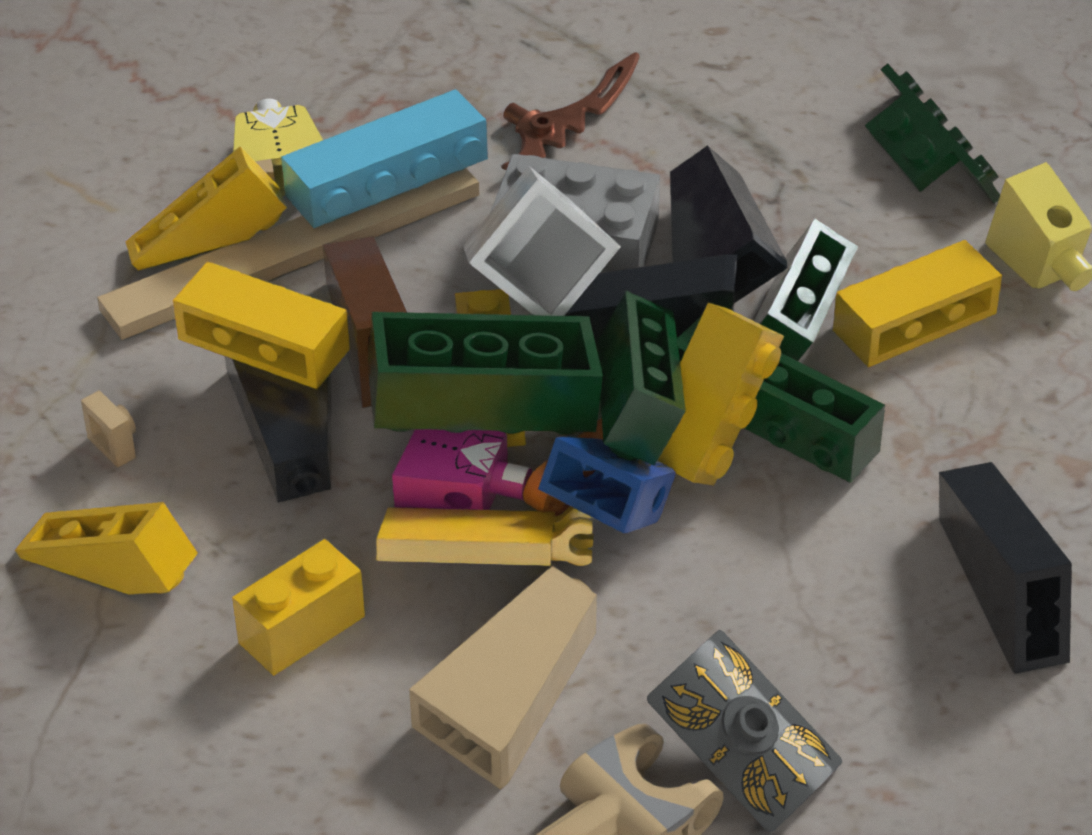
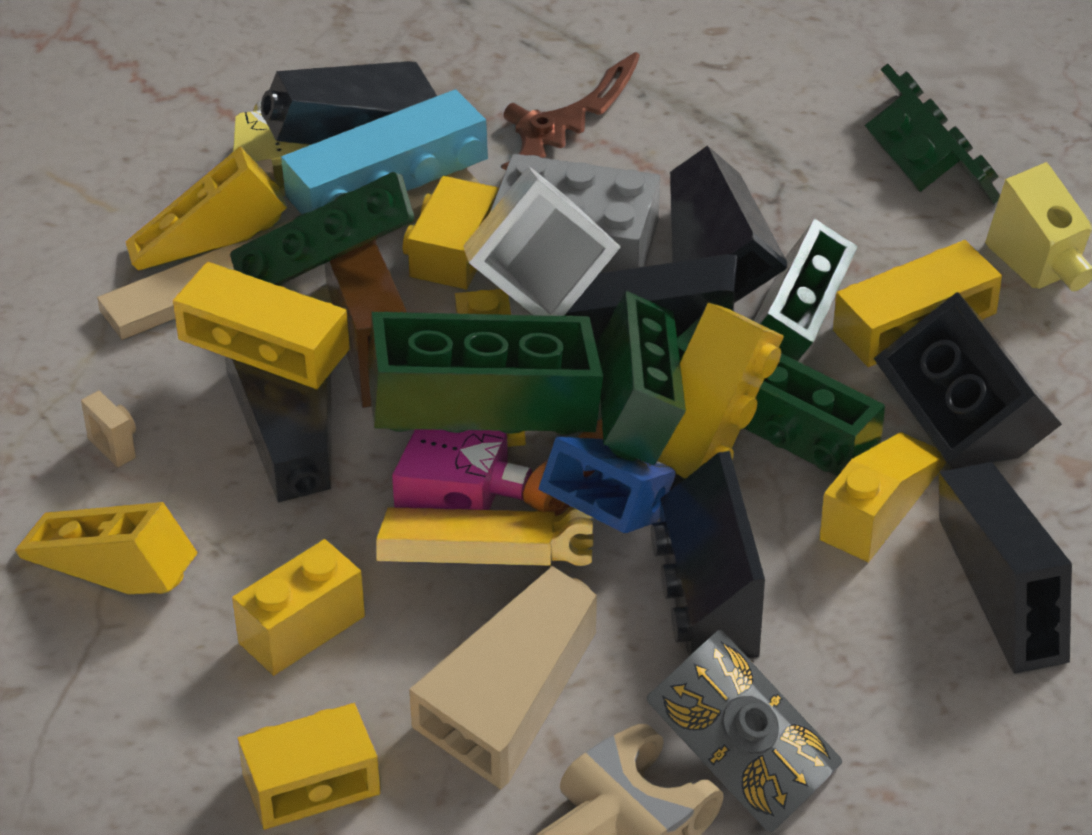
none -> dark green bracket [230,172,414,286]
none -> yellow brick [237,702,381,830]
none -> black slope [261,61,437,145]
none -> yellow brick [402,176,499,290]
none -> black slope [651,451,765,658]
none -> yellow slope [819,432,947,563]
none -> black slope [873,292,1062,468]

